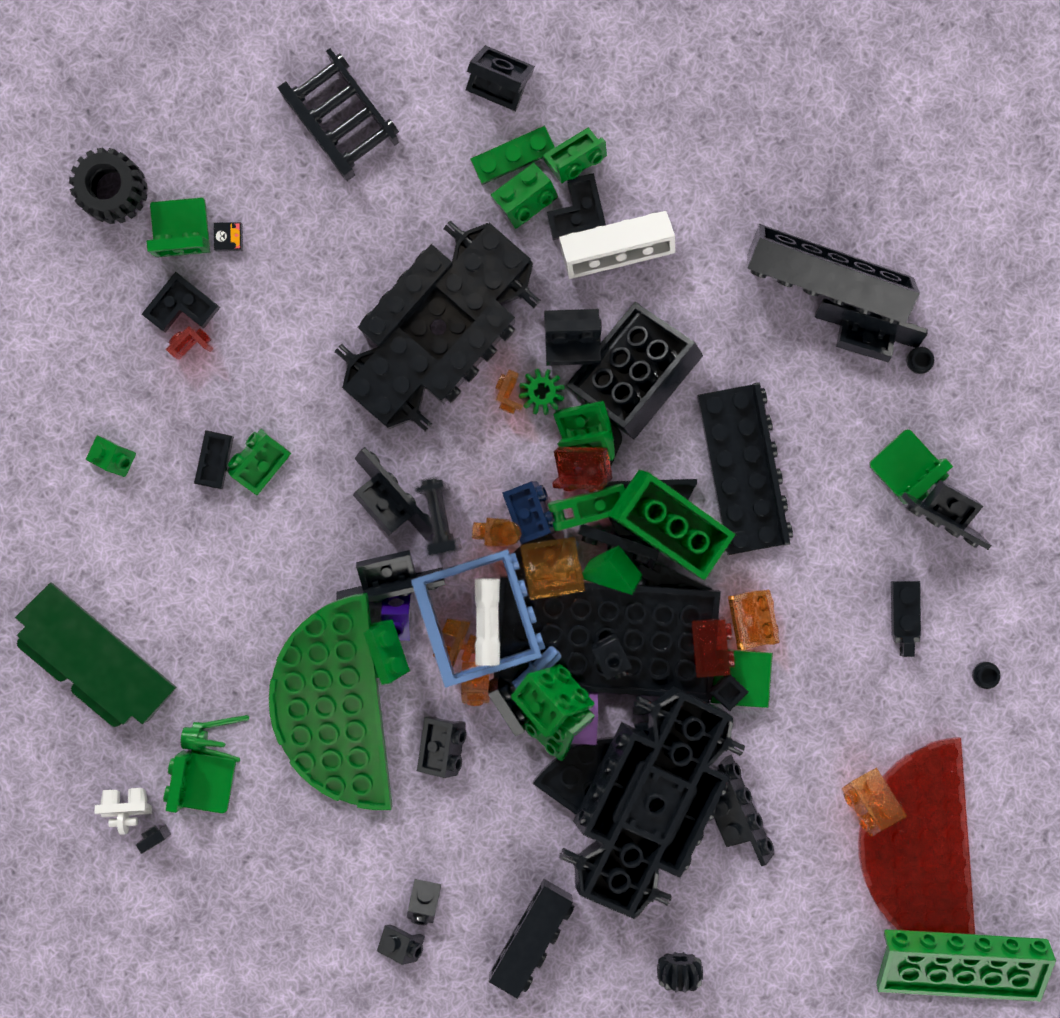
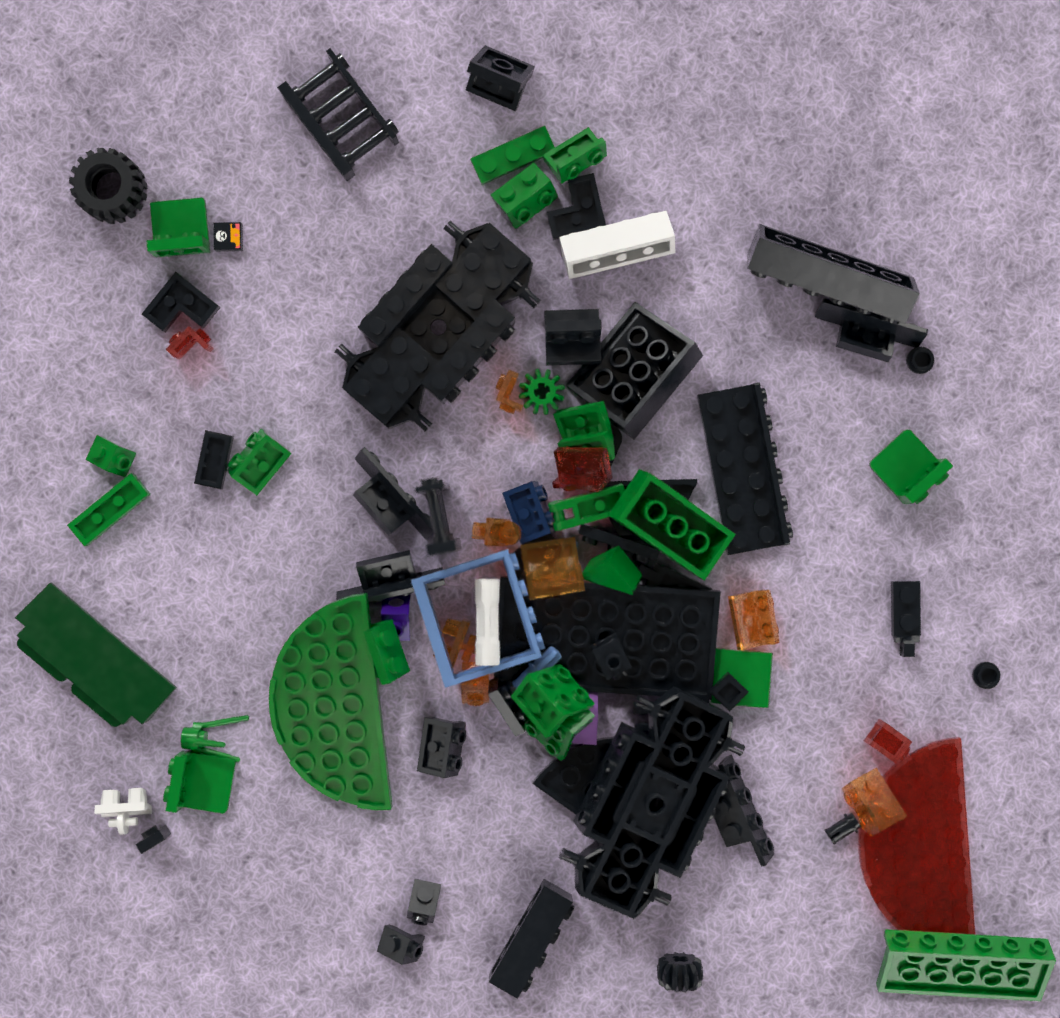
clear red bracket [692,617,735,677] -> none
black bracket [901,480,992,550] -> none
none -> green plate [67,473,151,546]
none -> black pin [824,813,862,845]
none -> clear red brick [863,719,912,764]

